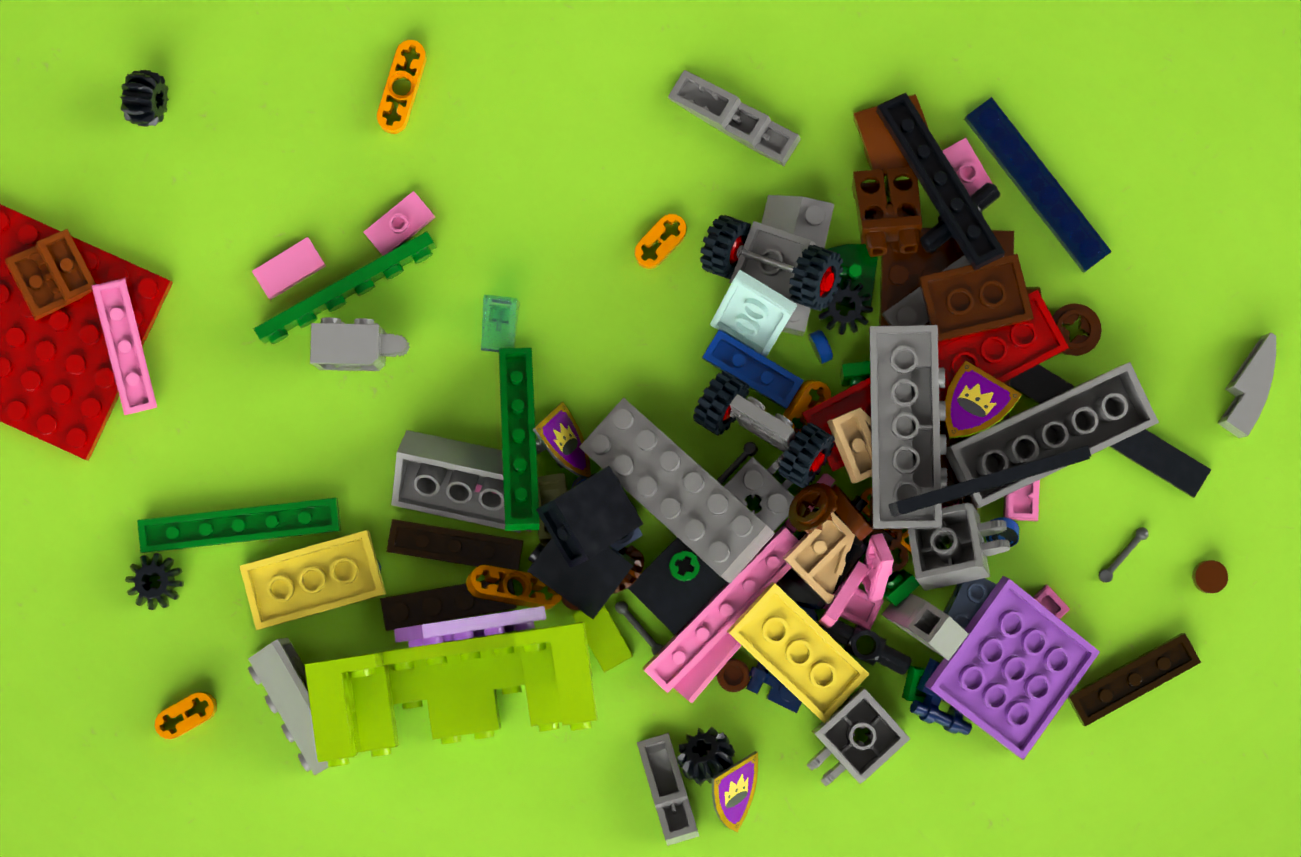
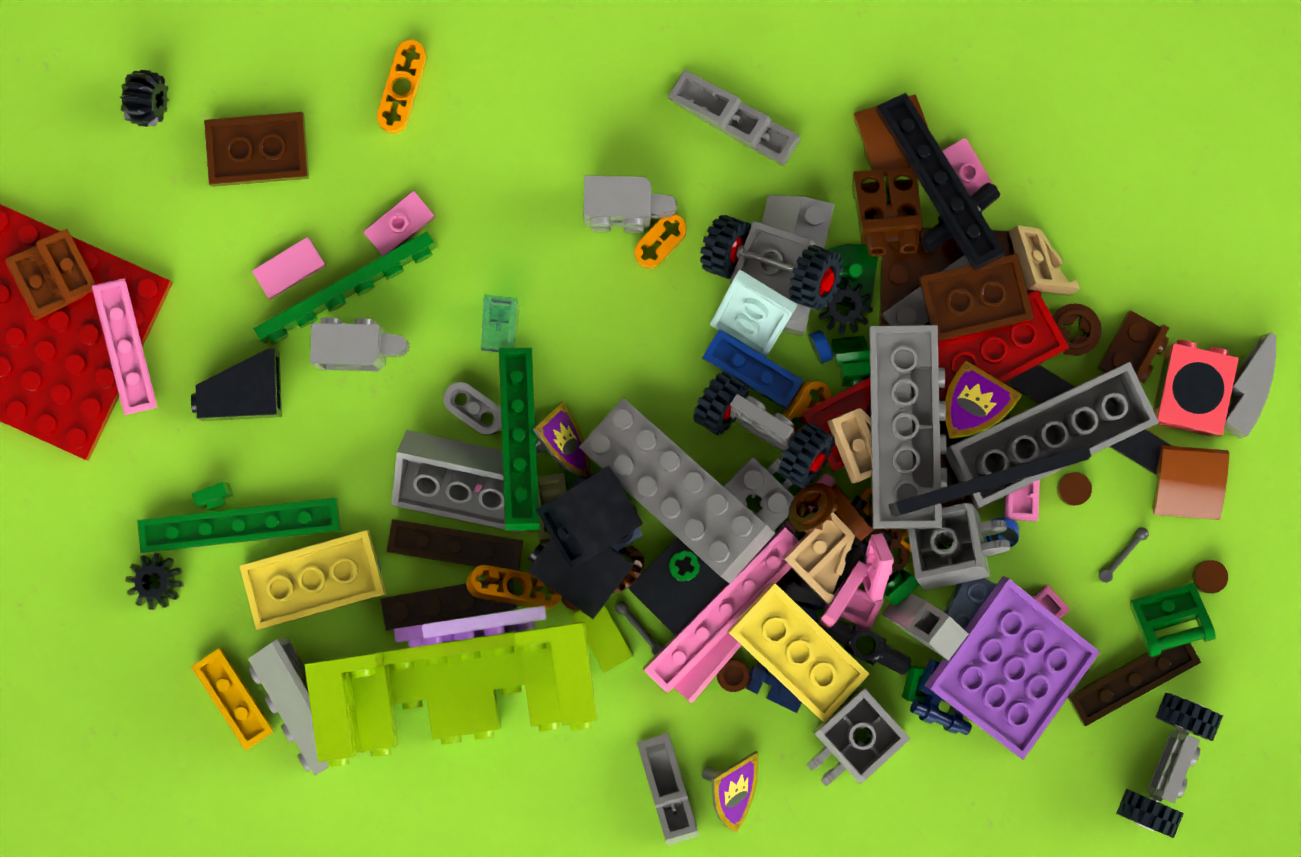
light orange beam [155,692,217,739] -> none
black gear [677,727,735,786] -> none
dark grey hinge [717,442,758,484] -> none
clear blue plate [964,97,1112,273] -> none
none -> black slope [191,348,282,421]
none -> yellow plate [191,648,275,751]
none -> green plate [192,482,233,511]
none -> reddish brown plate [204,112,309,187]
none -> light grey plate [444,382,501,435]
none -> light grey hinge [583,175,677,233]
none -> green plate [832,336,870,366]
none -> tan wing [1009,225,1080,295]
none -> reddish brown tile [1057,472,1092,506]
none -> reddish brown bracket [1097,310,1169,384]
none -> plate [1116,692,1223,838]
none -> green plate [1130,583,1216,657]
none -> dark orange slope [1152,445,1230,520]
none -> coral brick [1153,340,1239,437]

